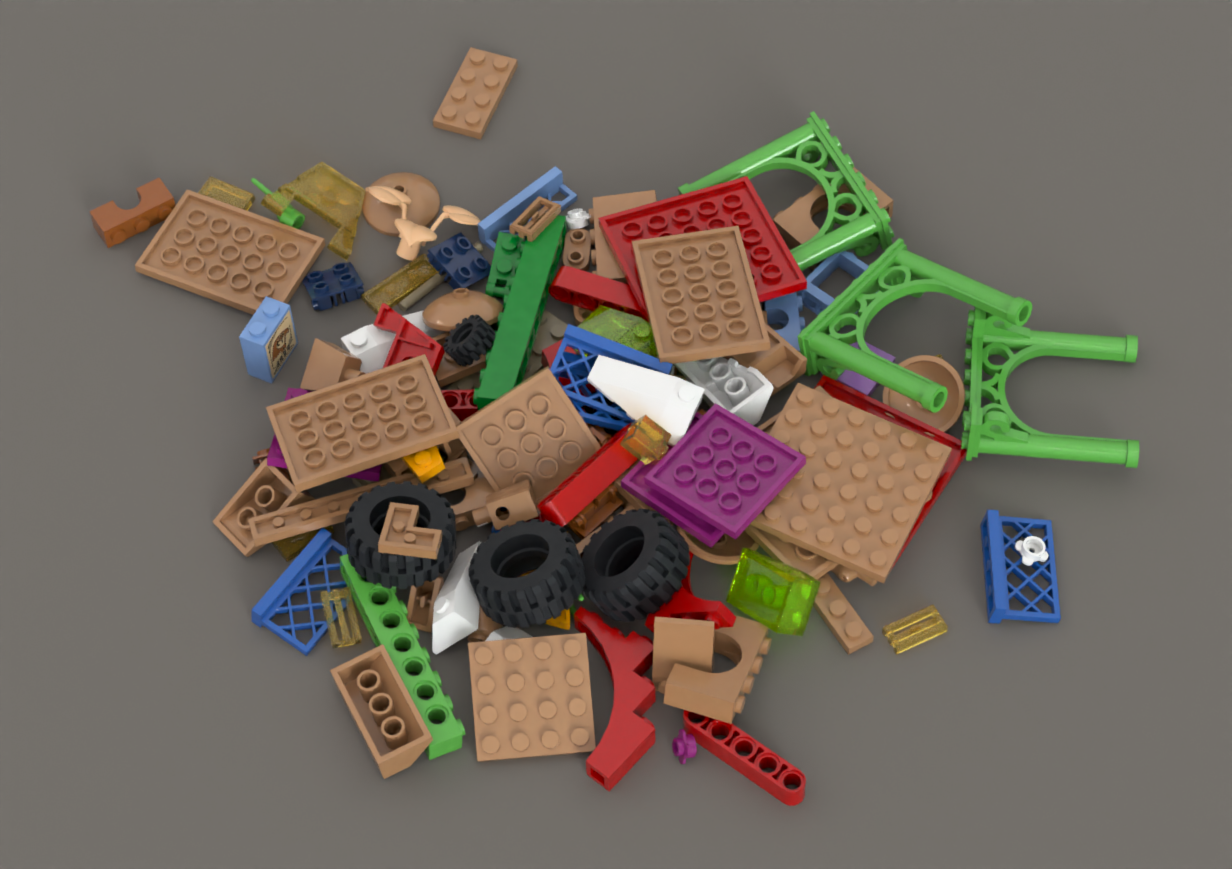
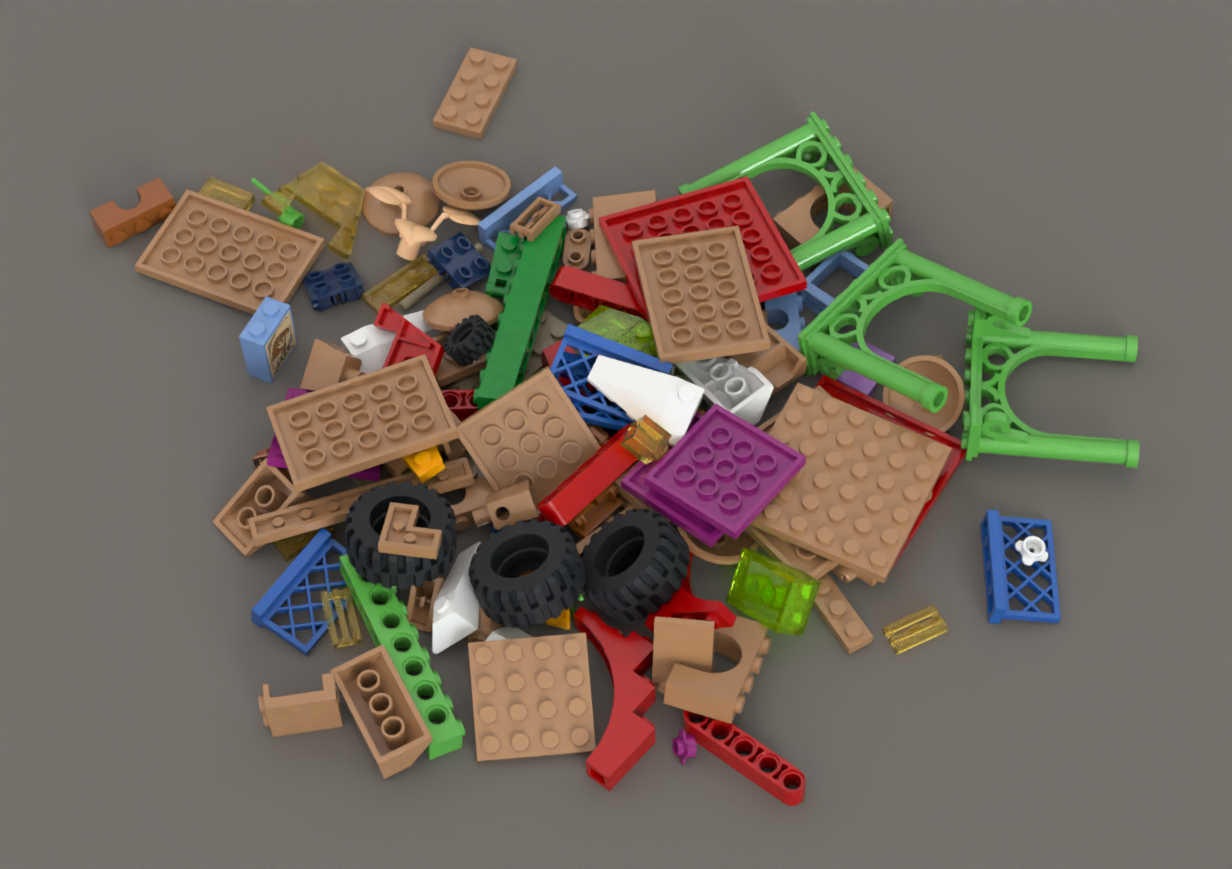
none -> medium nougat panel [258,673,343,737]
none -> medium nougat dish [432,161,511,210]

